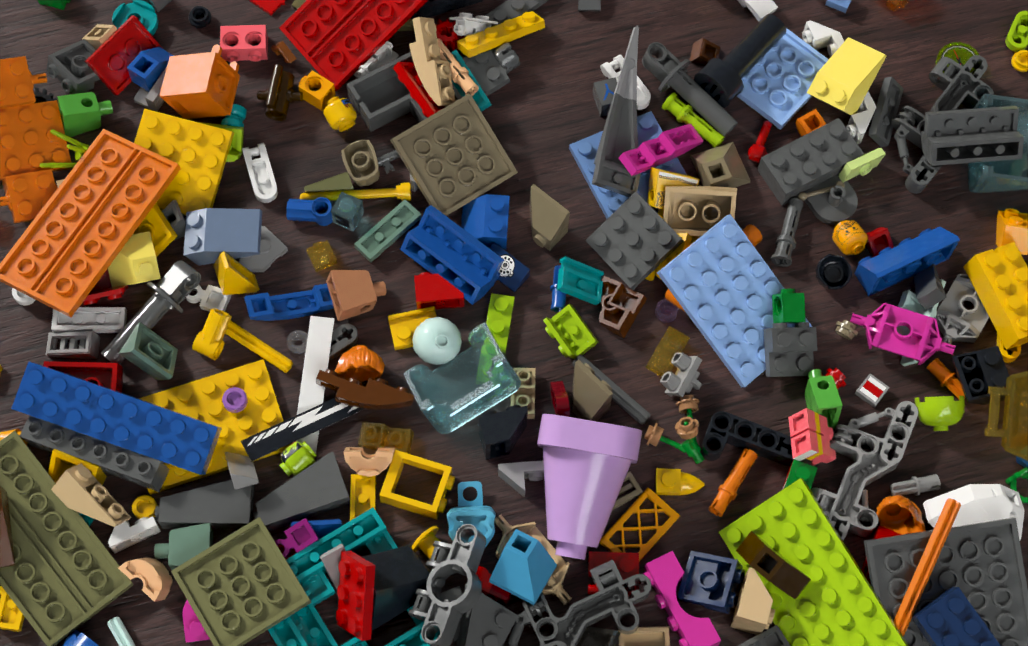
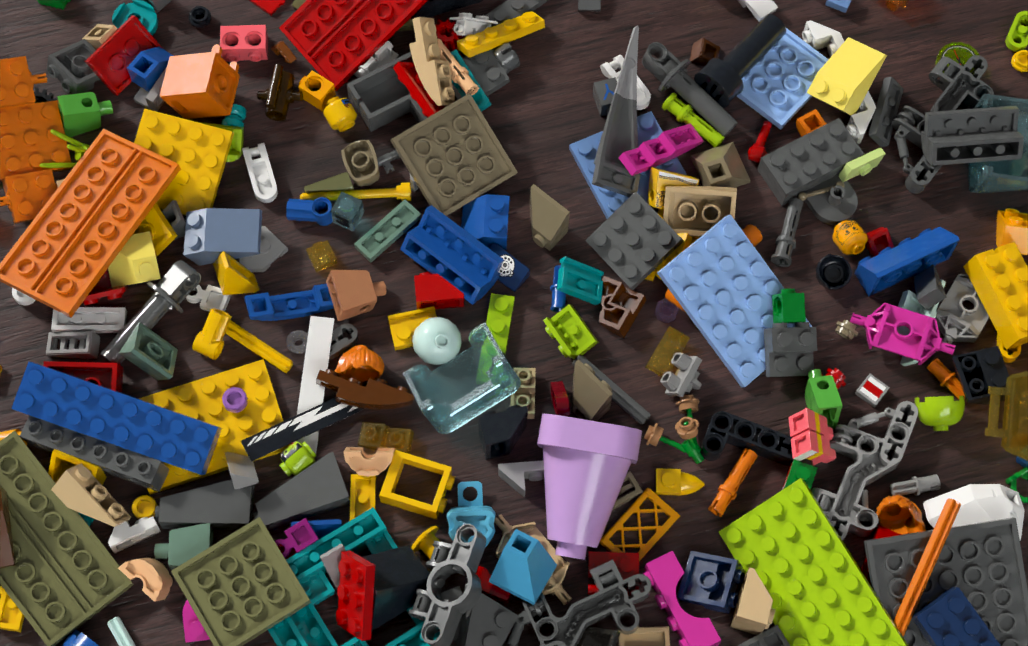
dark brown slope [736,531,811,599] -> none

